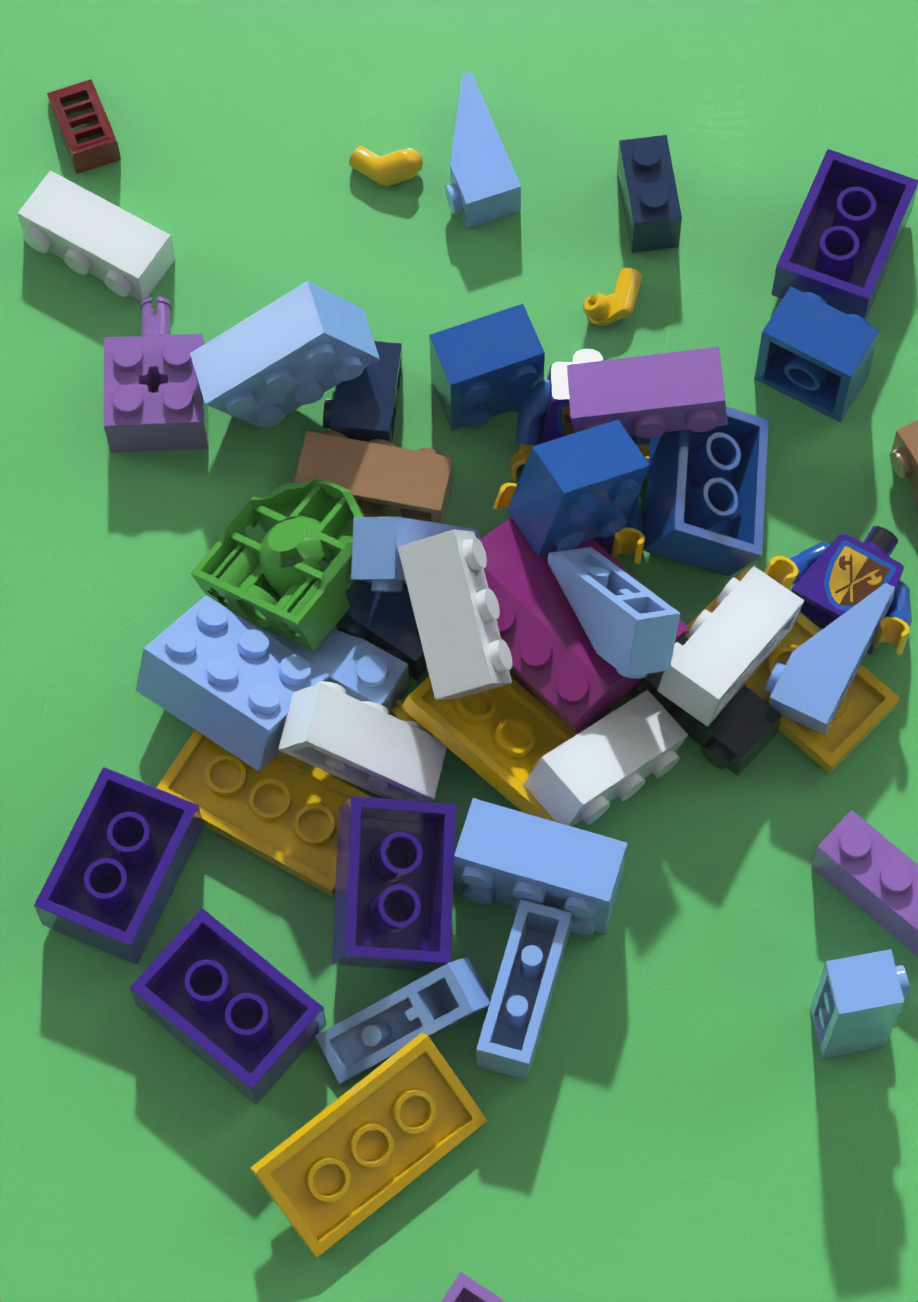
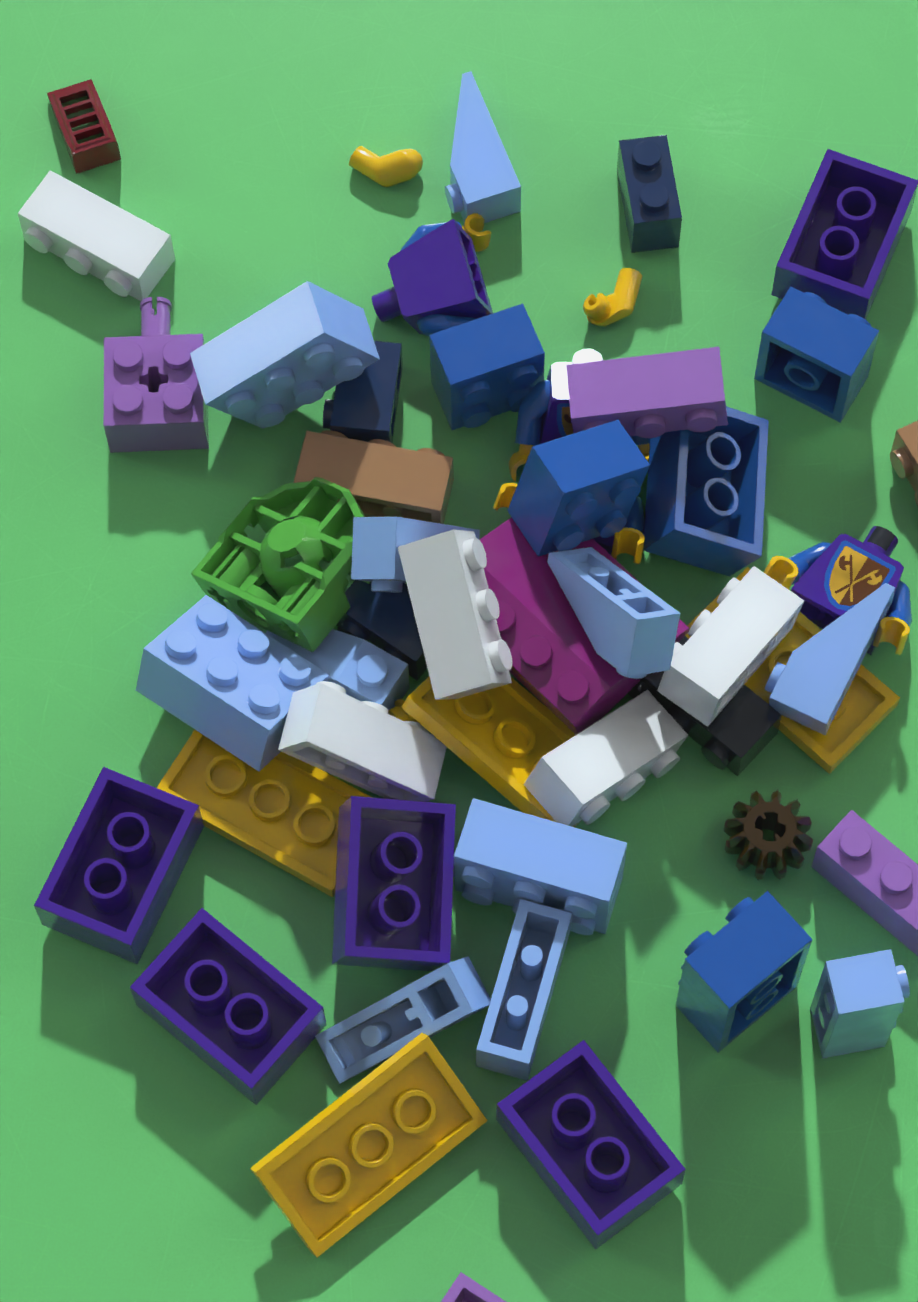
none -> dark purple torso [371,213,493,337]
none -> dark purple brick [496,1040,686,1249]
none -> blue brick [676,891,812,1053]
none -> dark brown gear [724,790,813,881]

